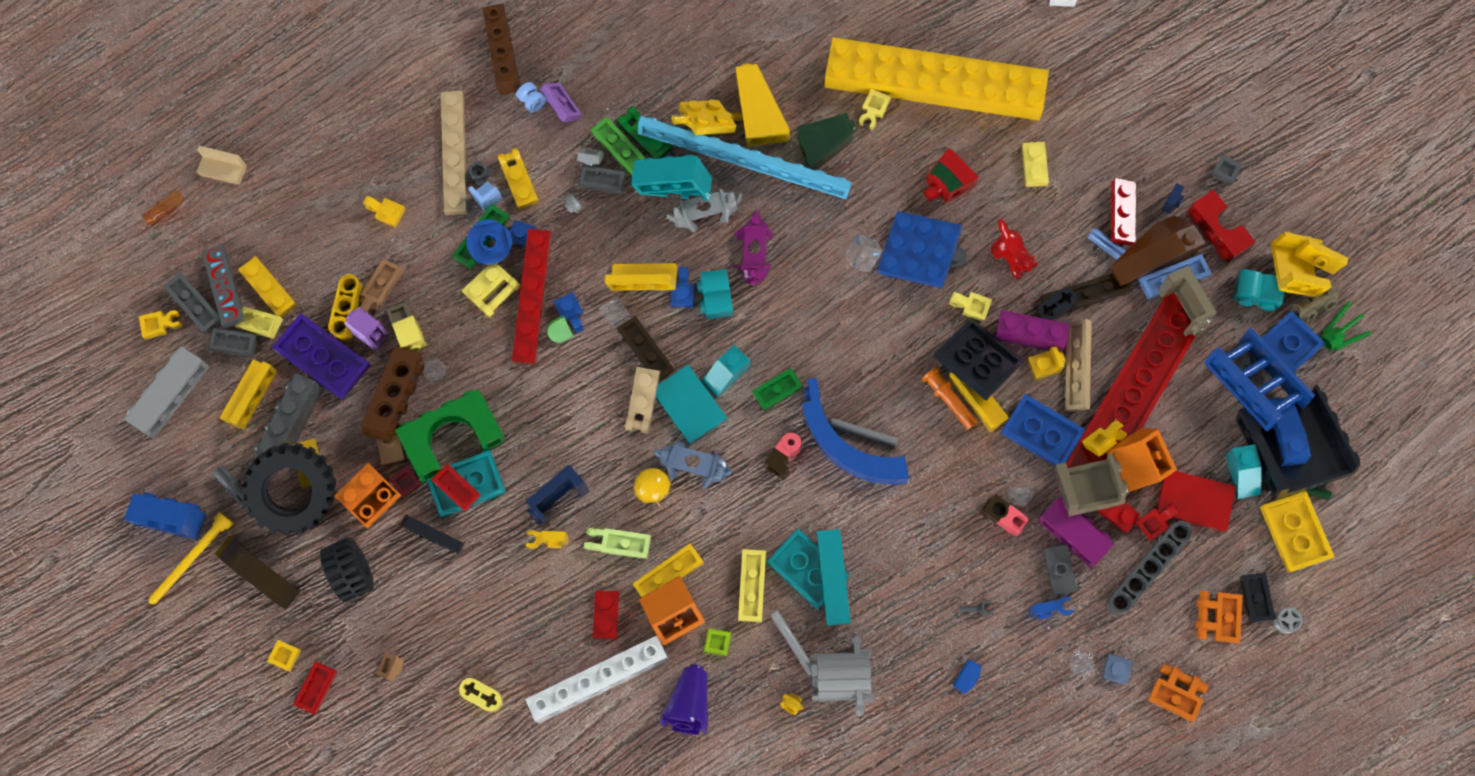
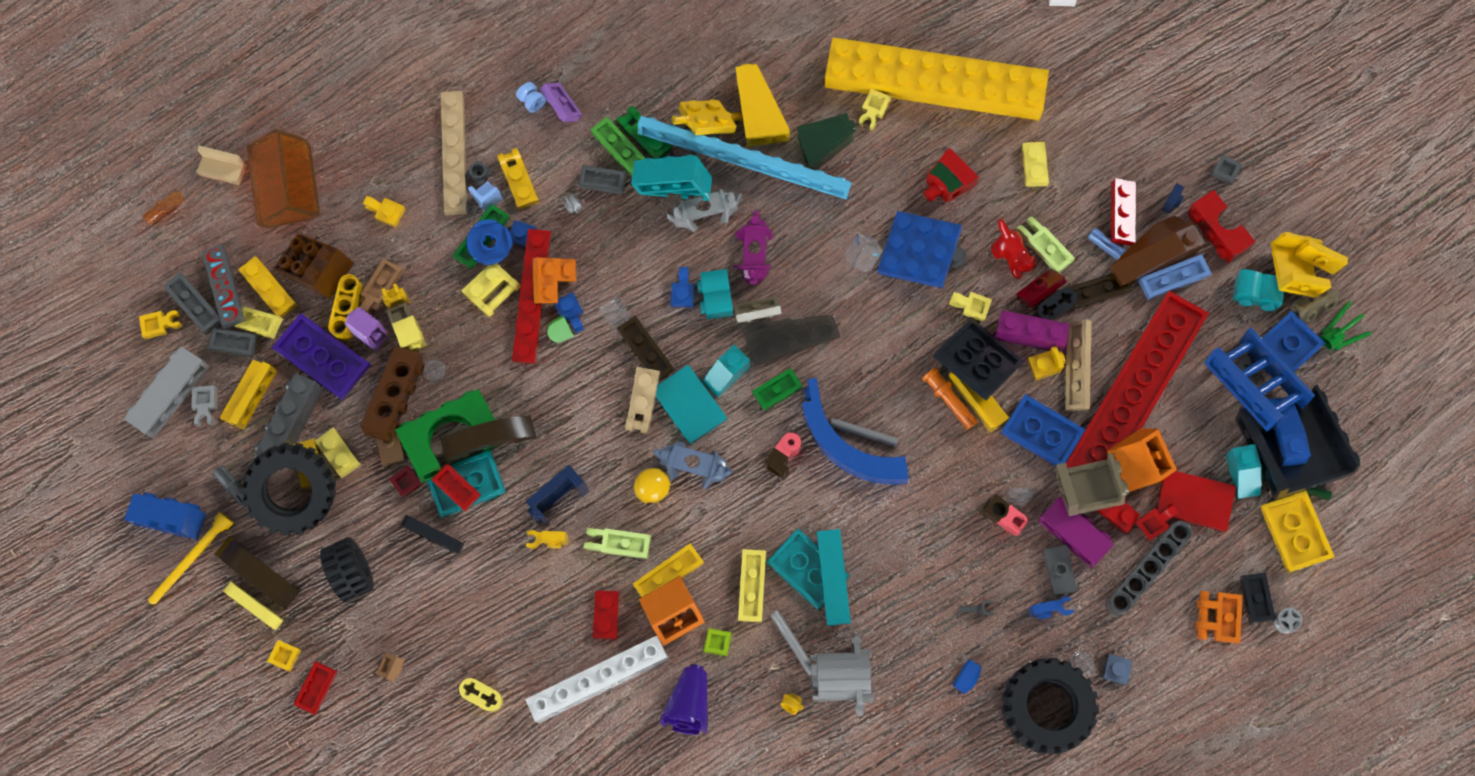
orange slope [334,463,402,529] -> none
reddish brown brick [482,3,521,95] -> none
light grey plate [577,148,604,166] -> none
yellow panel [605,263,678,291] -> none
yellow plate [1082,421,1127,457] -> none
orange plate [1147,663,1209,722] -> none
dark tan panel [1158,265,1217,336] -> none
none -> light grey plate [192,385,217,426]
none -> light yellow beam [223,581,284,630]
none -> clear orange windscreen [247,129,320,228]
none -> reddish brown slope [274,233,354,299]
none -> light yellow plate [315,428,361,478]
none -> yellow plate [381,284,411,308]
none -> dark brown slope [440,415,537,462]
none -> orange plate [533,257,576,304]
none -> dark tan plate [733,296,782,323]
none -> clear smoke wing [740,315,840,366]
none -> black tyre [1001,658,1099,755]
none -> yellowish green hinge [1016,216,1075,273]
none -> dark red plate [1016,268,1067,308]

